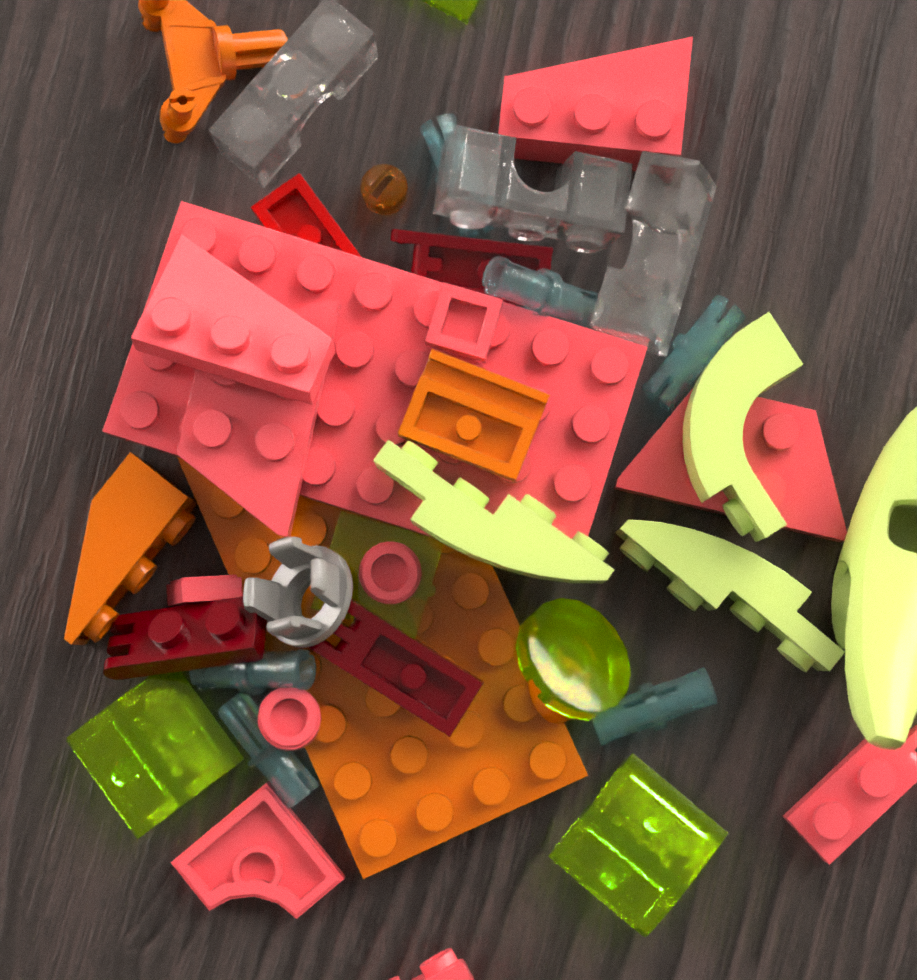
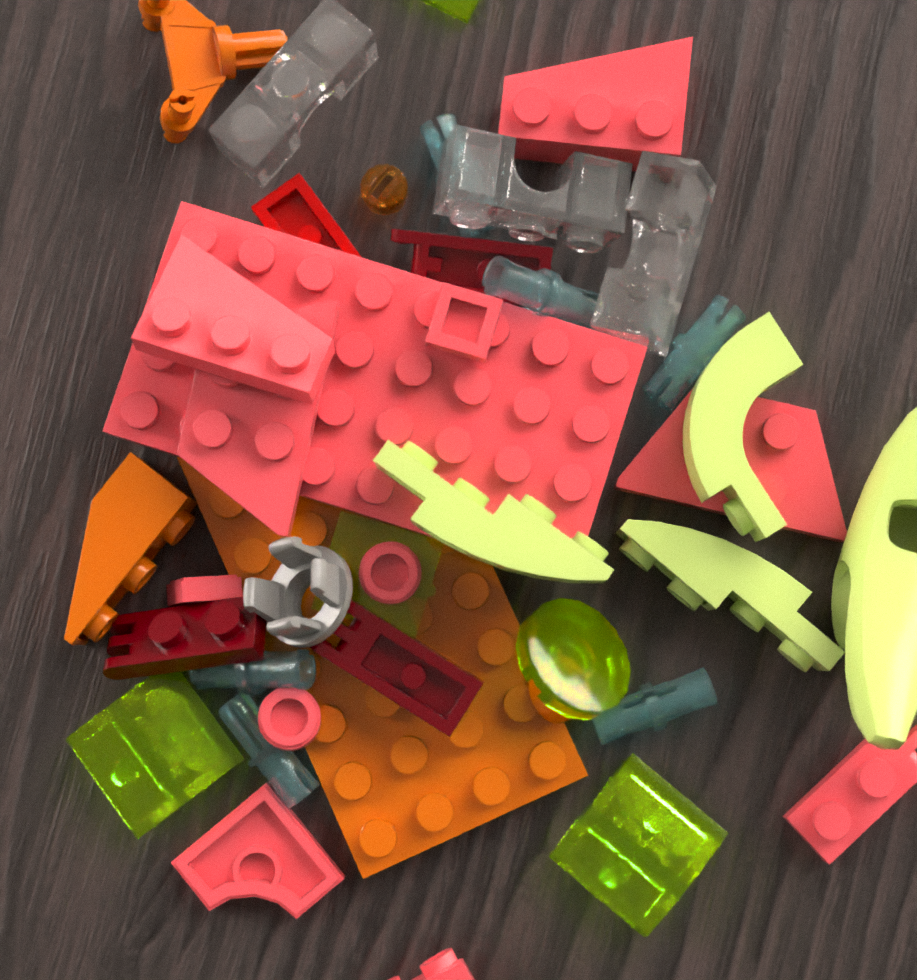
orange plate [398,349,550,483] -> none

